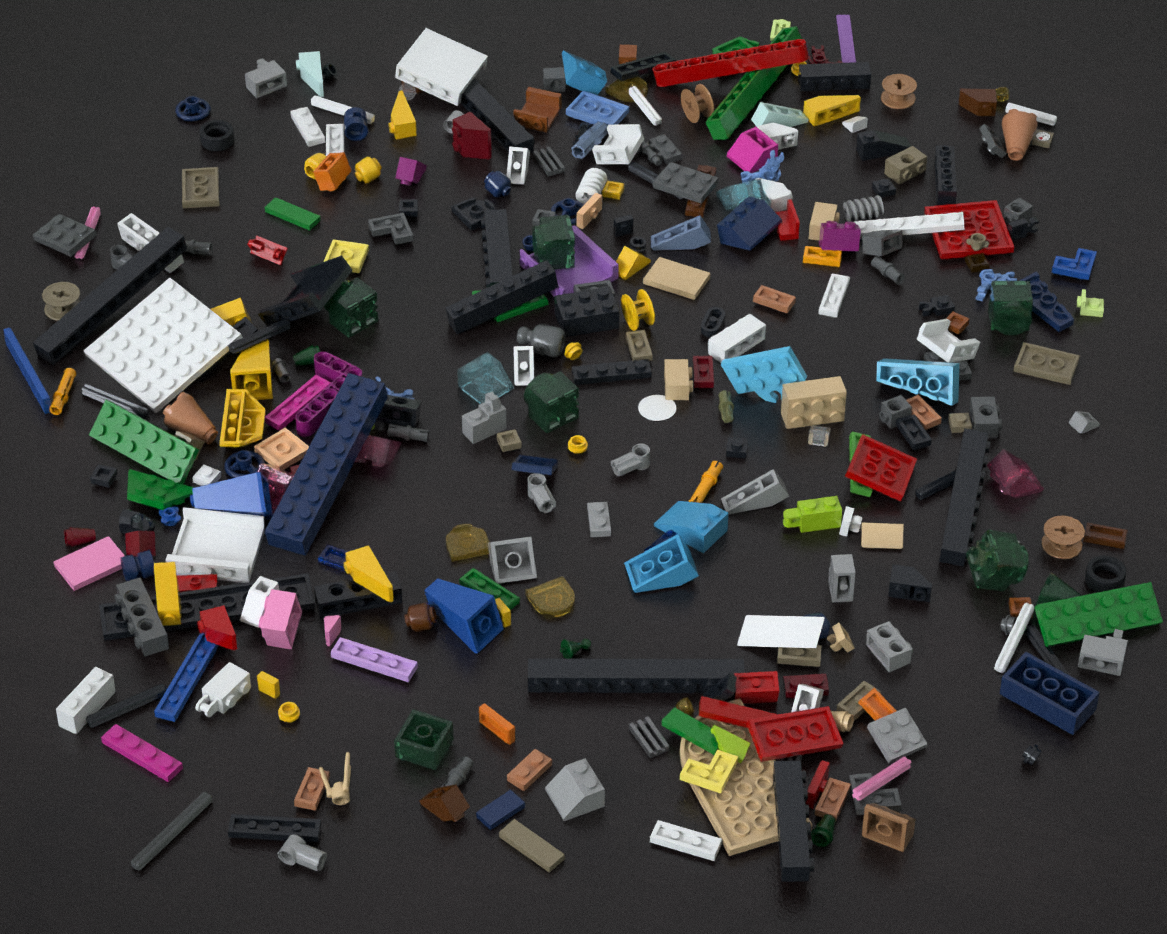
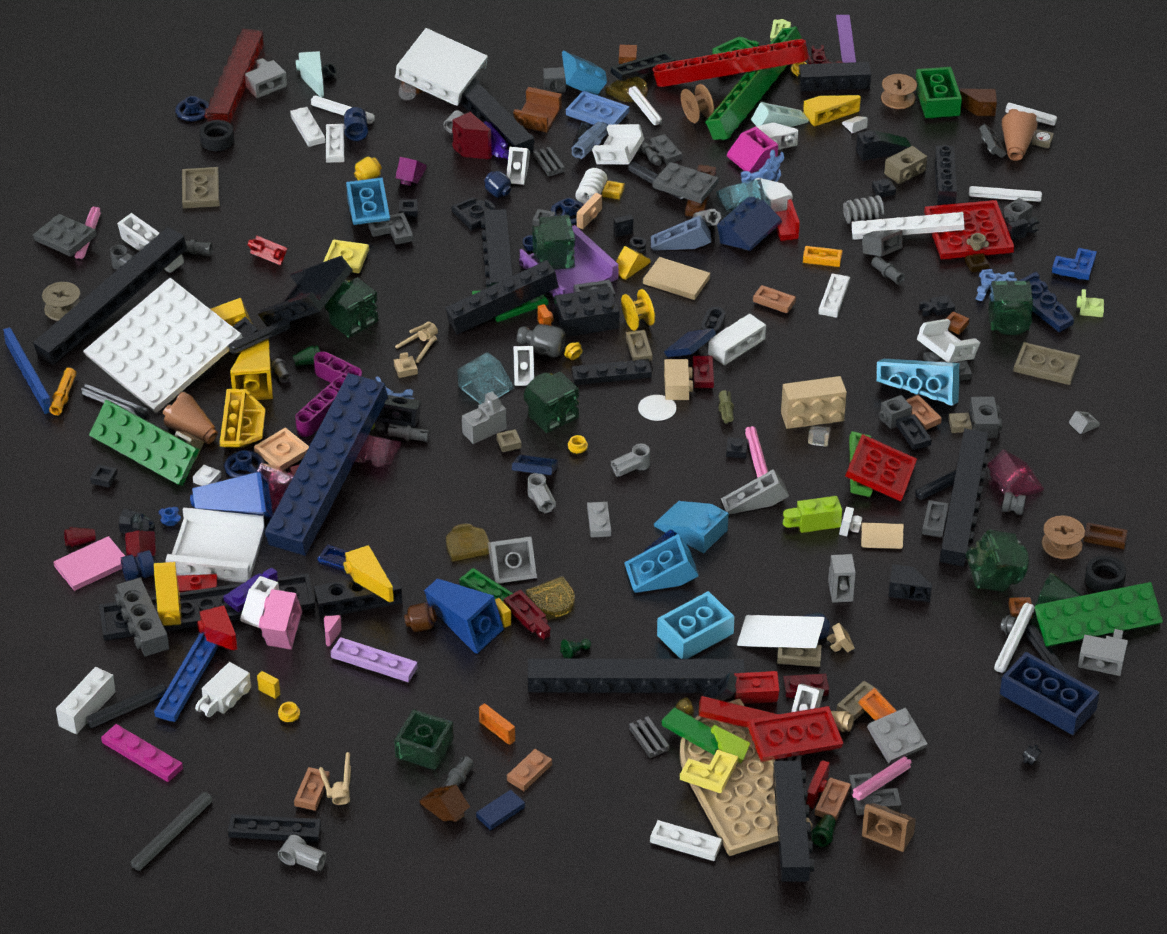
green wing [127,469,193,510] -> none
green tile [265,197,321,231] -> none
dark pink plate [265,375,331,431] -> none
yellow head [304,153,326,180] -> none
orange brick [313,152,351,192] -> none
yellow slope [388,91,417,140] -> none
dark tan tile [499,819,565,873] -> none
light grey slope [545,758,605,821] -> none
light orange pin [688,461,723,503] -> none
medium azure plate [721,346,807,403] -> none
tan brick [809,202,840,240] -> none
magenta brick [819,221,861,251] -> none
light grey brick [866,621,913,672] -> none
clear yellow hinge [996,87,1010,102] -> none
none -> clear red brick [205,29,264,124]
none -> dark purple hinge [224,568,278,612]
none -> dark azure slope [346,178,390,225]
none -> tan tile [394,352,418,378]
none -> tan plant [395,321,438,363]
none -> dark purple hinge [484,121,509,160]
none -> dark red hinge [503,590,551,640]
none -> orange plate [538,304,554,326]
none -> medium azure brick [657,591,734,659]
none -> dark blue tile [664,328,716,357]
none -> light grey piece [693,209,721,227]
none -> bright pink axle [745,426,768,477]
none -> green brick [915,67,962,118]
none -> dark grey plate [922,500,949,537]
none -> white axle [969,186,1042,202]
none -> dark grey wheel [1002,492,1026,515]

